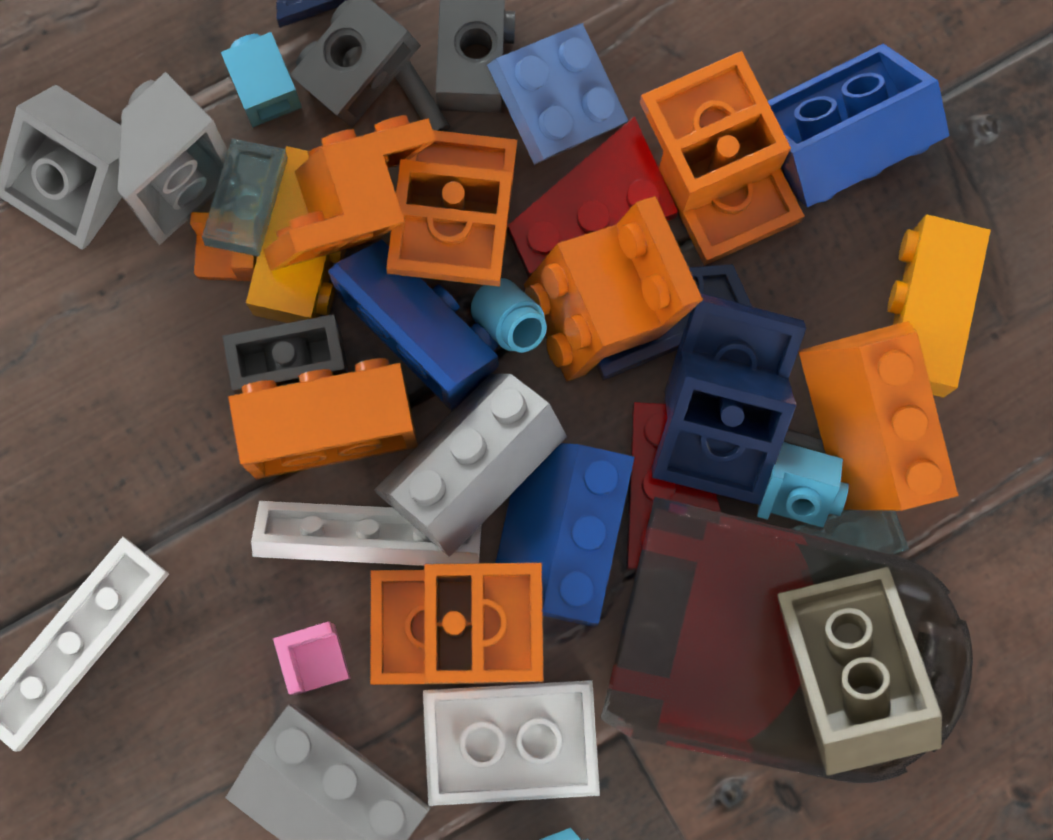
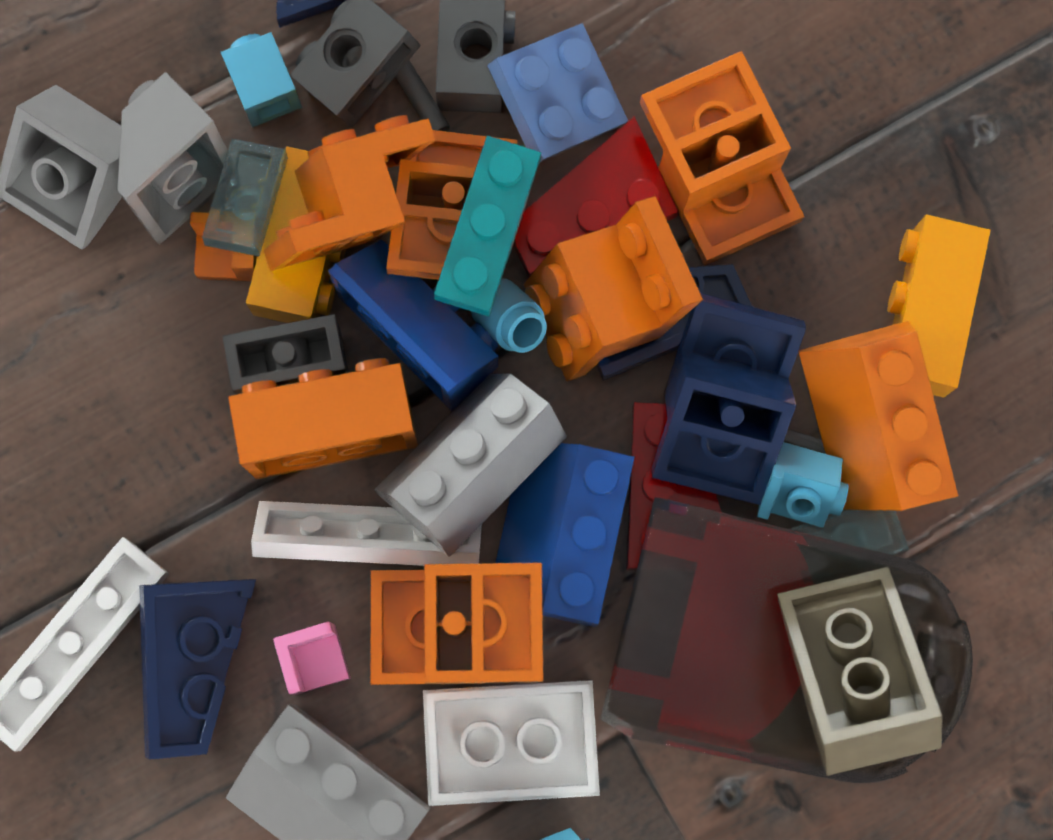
blue slope [768,43,950,208] -> none
none -> dark blue wing [139,579,256,760]
none -> teal plate [434,135,541,317]

